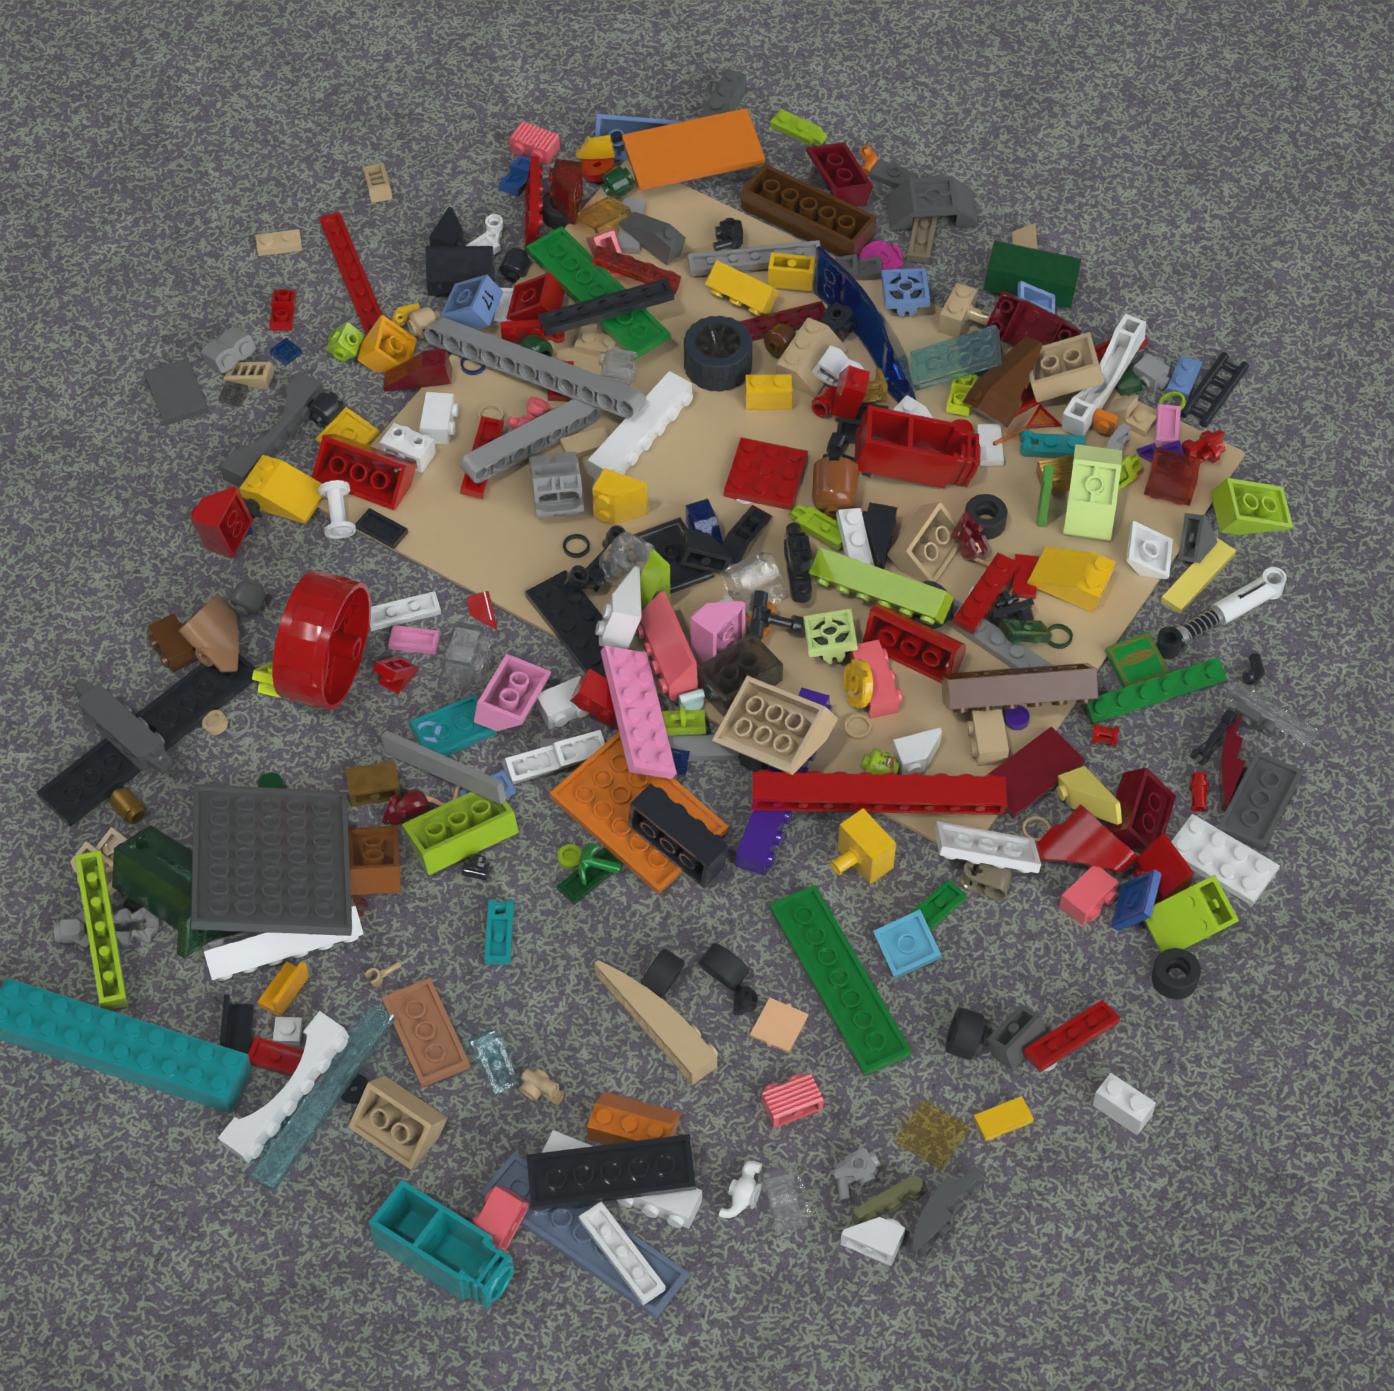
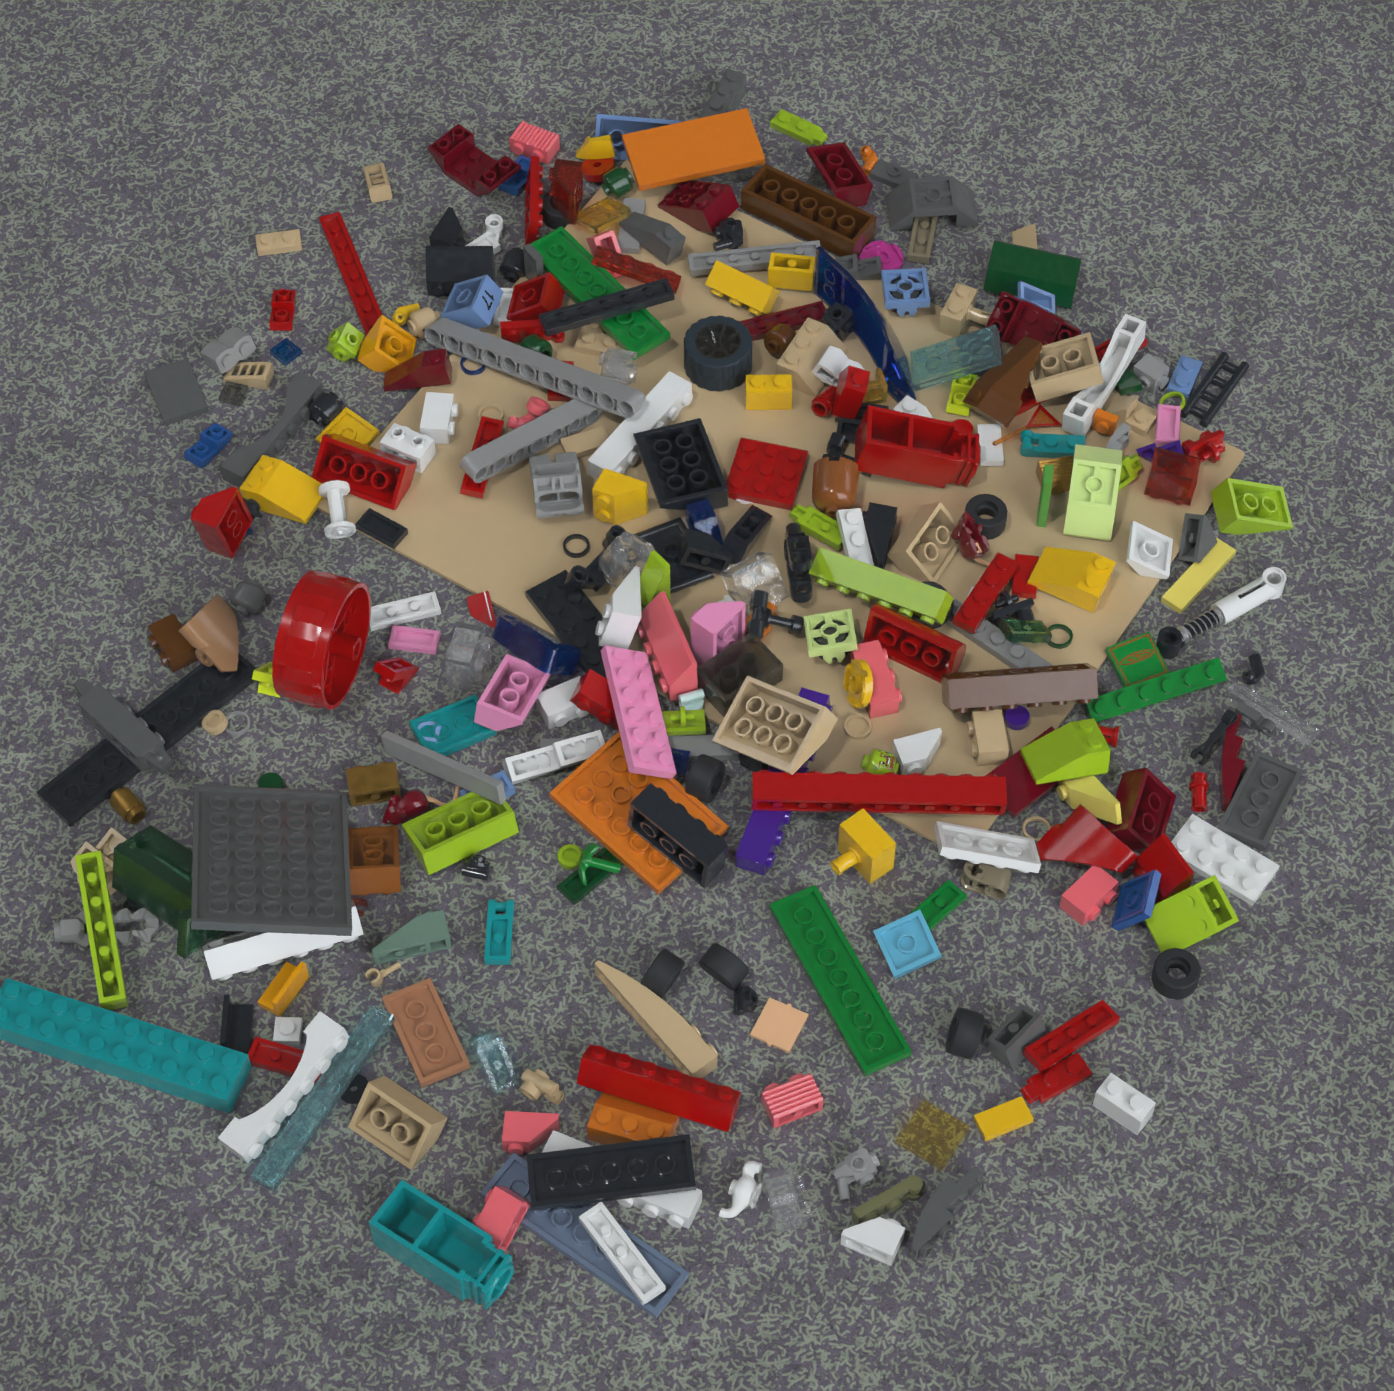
none -> blue slope [184,423,233,469]
none -> sand green slope [372,910,452,965]
none -> dark red slope [428,124,521,197]
none -> clear blue beam [492,613,582,675]
none -> coral slope [502,1111,560,1155]
none -> dark grey tile [523,243,544,280]
none -> red brick [577,1044,741,1132]
none -> black slope [633,418,728,512]
none -> dark red slope [657,180,740,232]
none -> black tyre [685,754,725,803]
none -> lime slope [1020,718,1111,784]
none -> red hinge [1020,1052,1092,1104]

